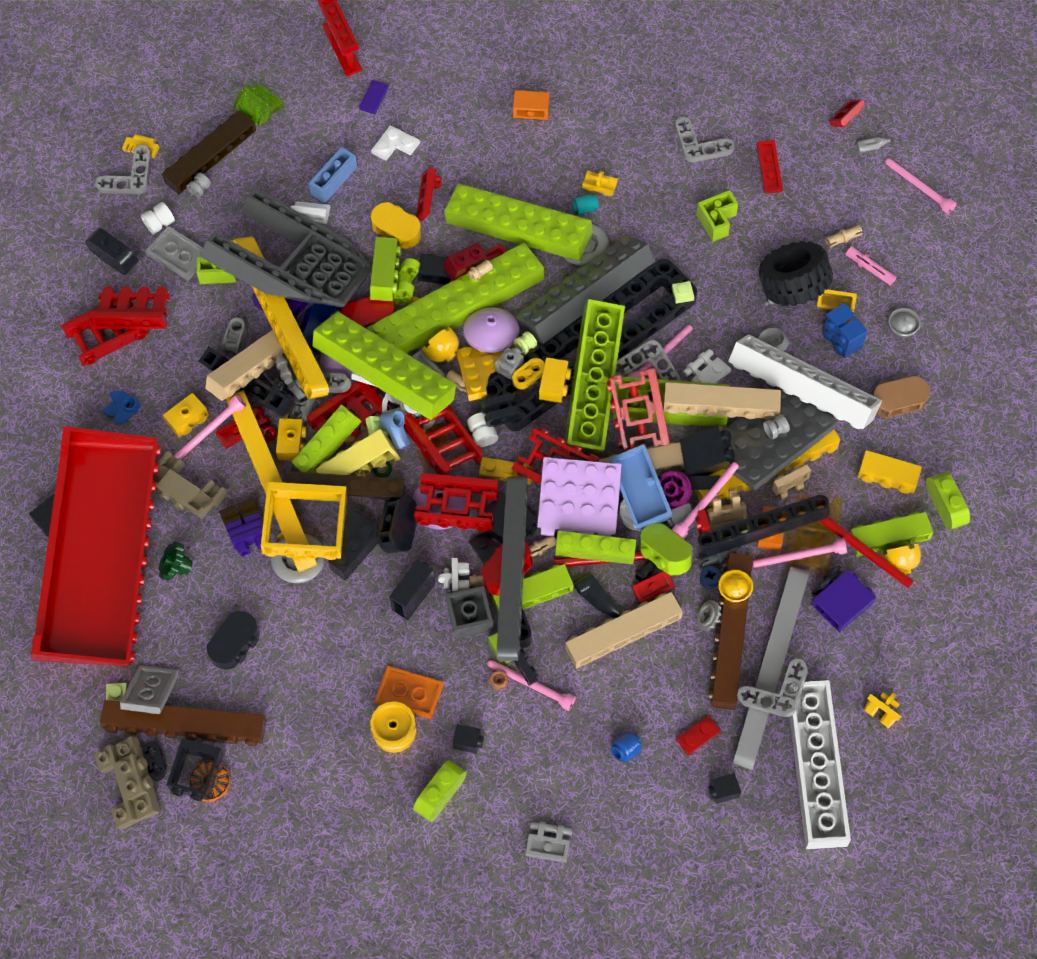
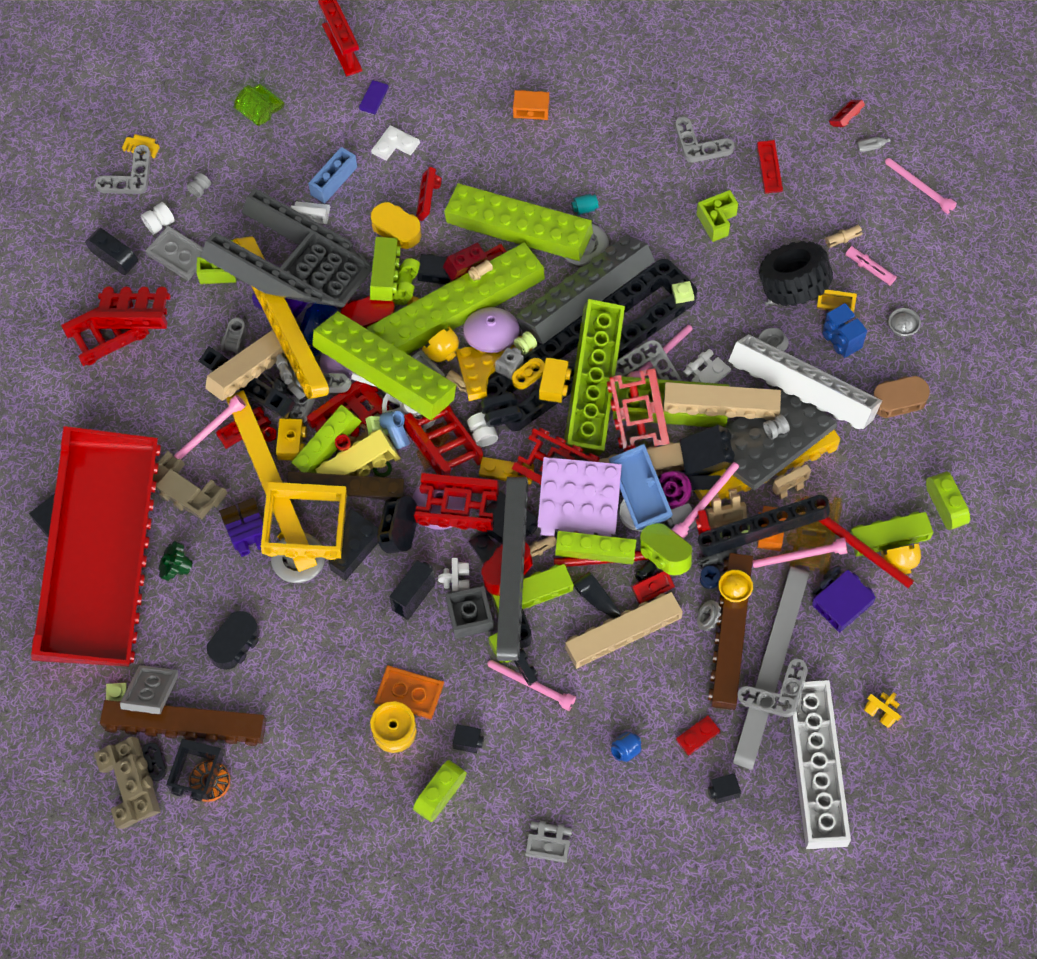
blue plate [102,391,140,424] -> none
dark brown brick [162,110,256,195] -> none
yellow brick [163,393,209,438] -> none
tan pin [469,574,485,588] -> none
nougat plate [489,671,509,690] -> none
yellow hips [582,171,618,197] -> none
yellow brick [858,450,922,494] -> none
none -> red hinge [335,434,351,451]

